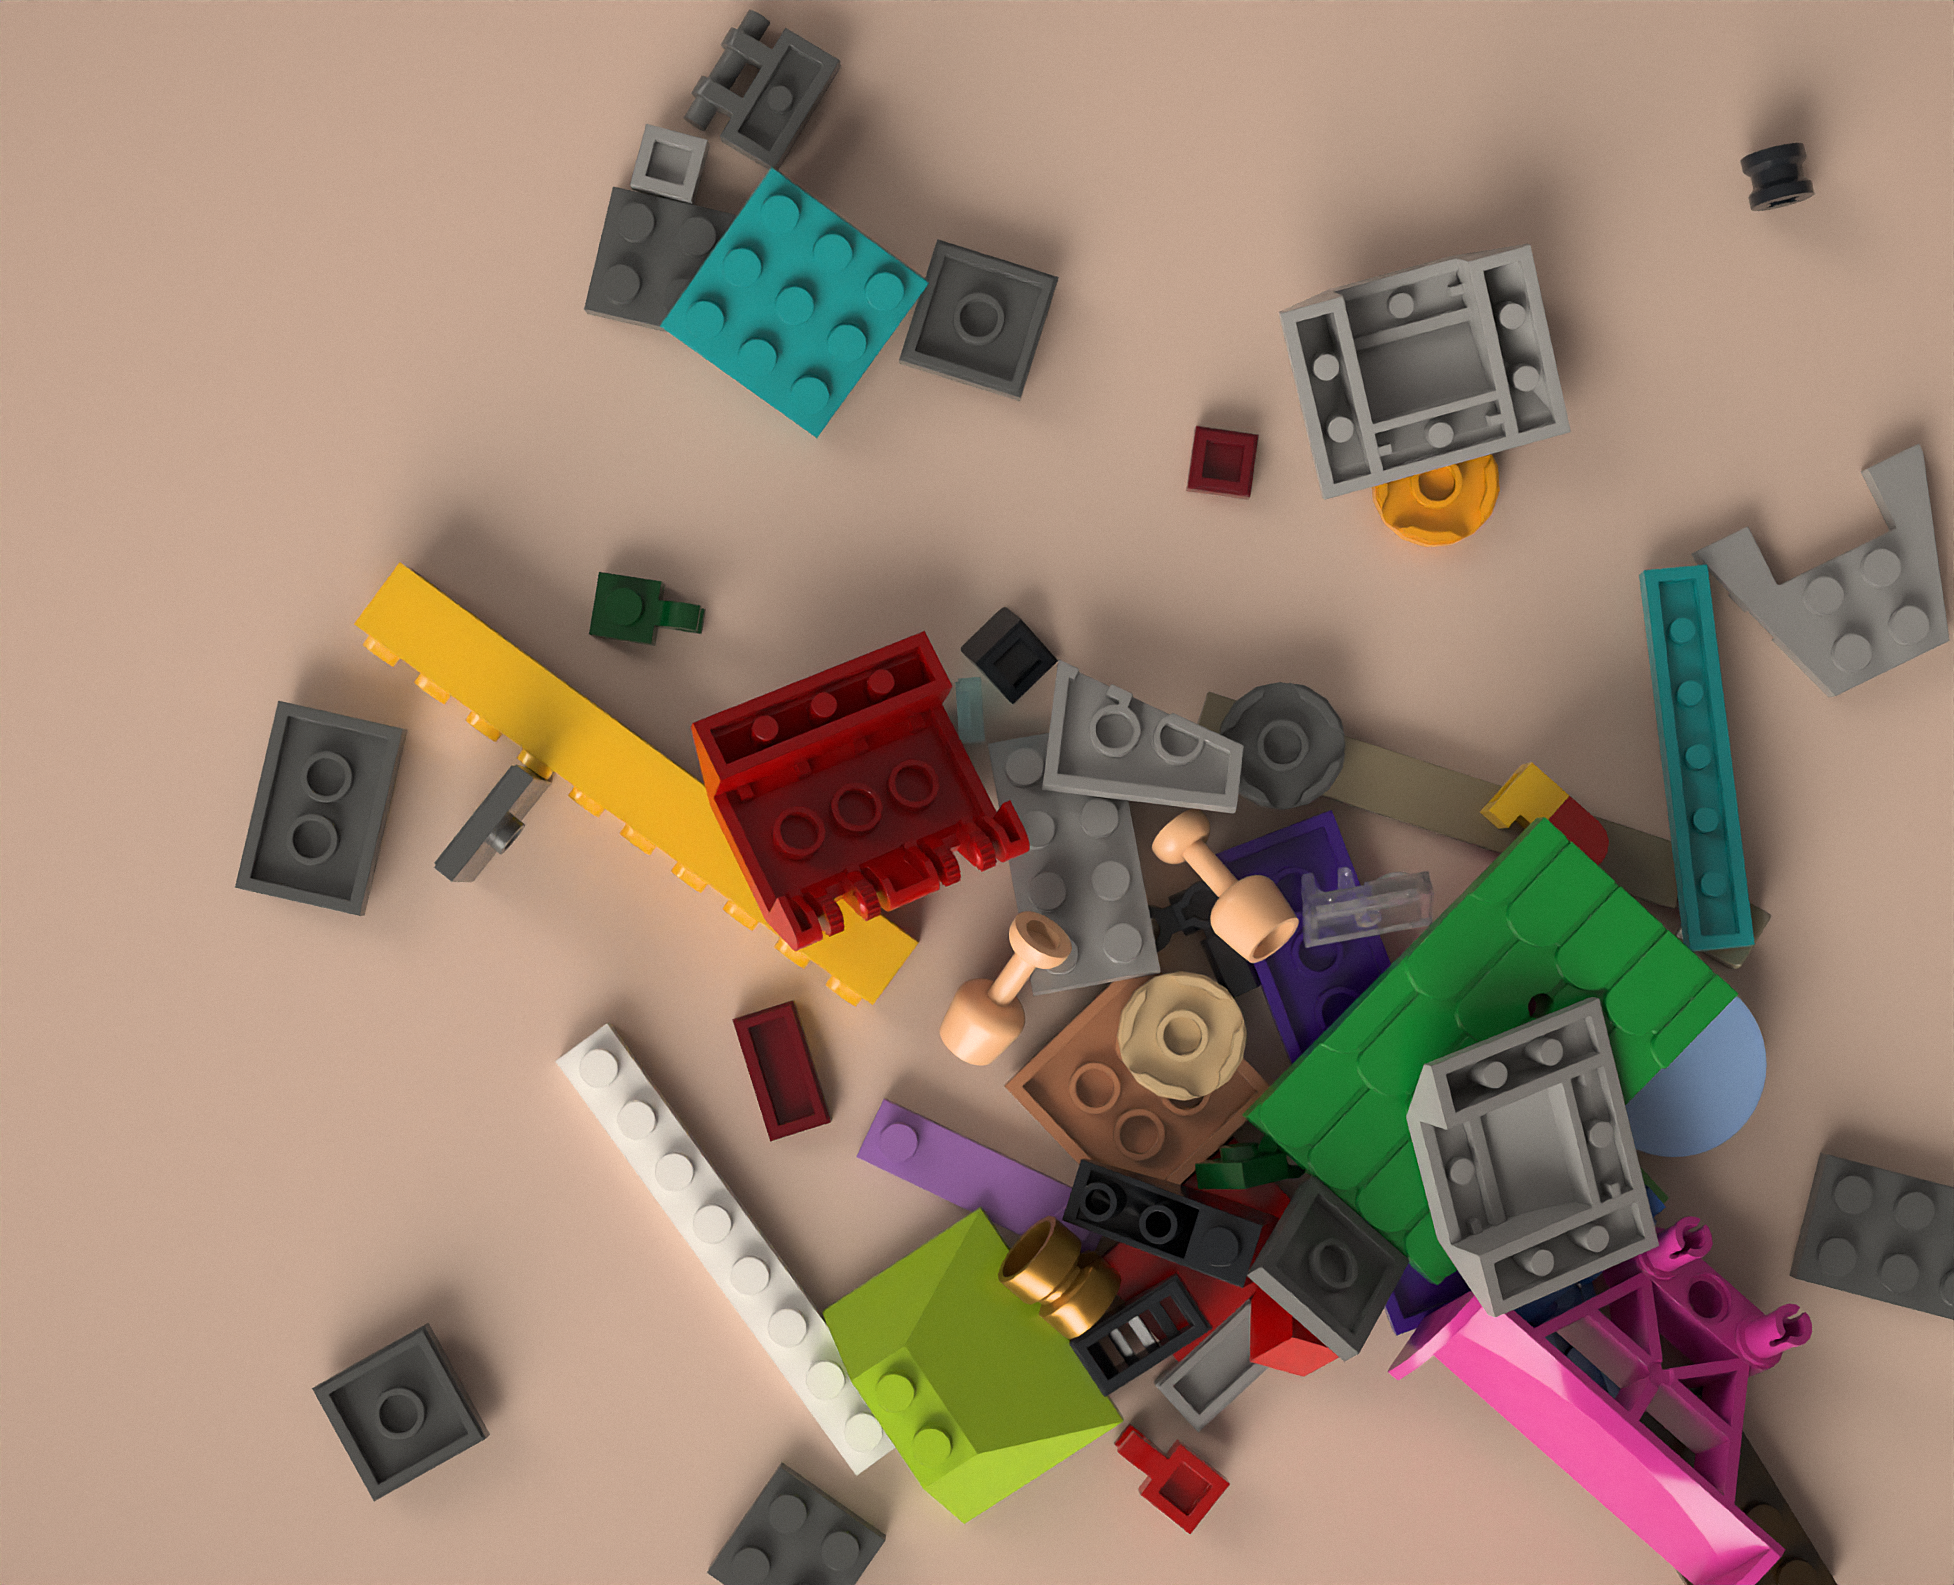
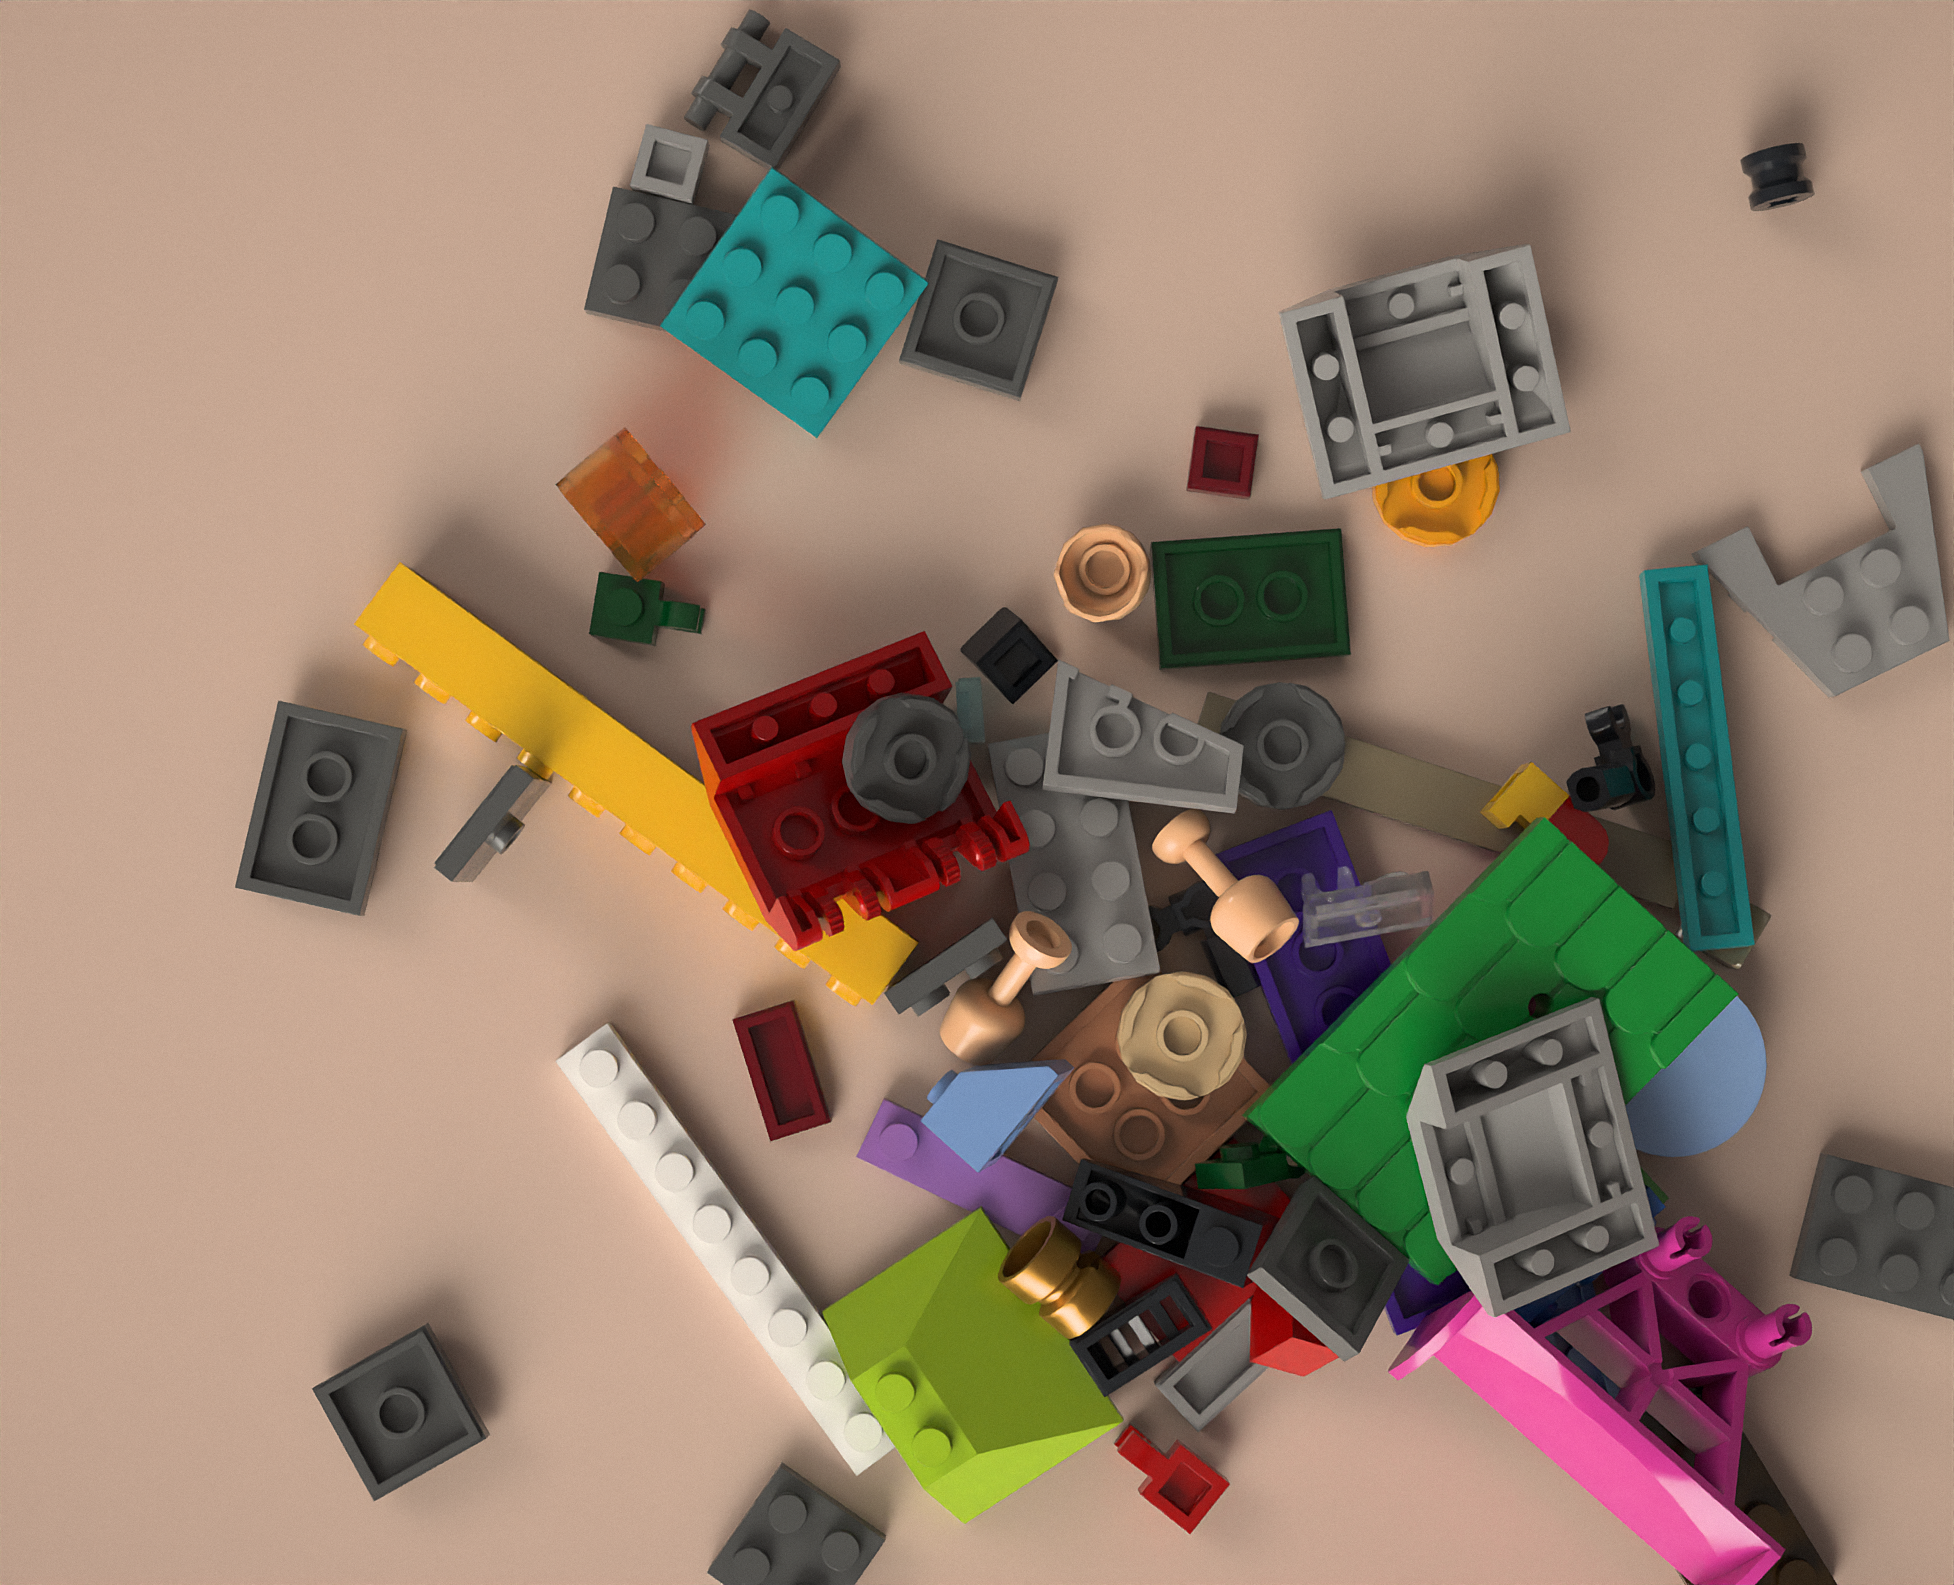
none -> clear orange brick [555,427,706,583]
none -> dark grey tile [842,692,971,824]
none -> dark grey plate [884,917,1007,1017]
none -> medium blue slope [920,1059,1075,1173]
none -> light nougat hair [1054,523,1151,622]
none -> dark green tile [1150,528,1351,670]
none -> black bar [1566,704,1655,812]

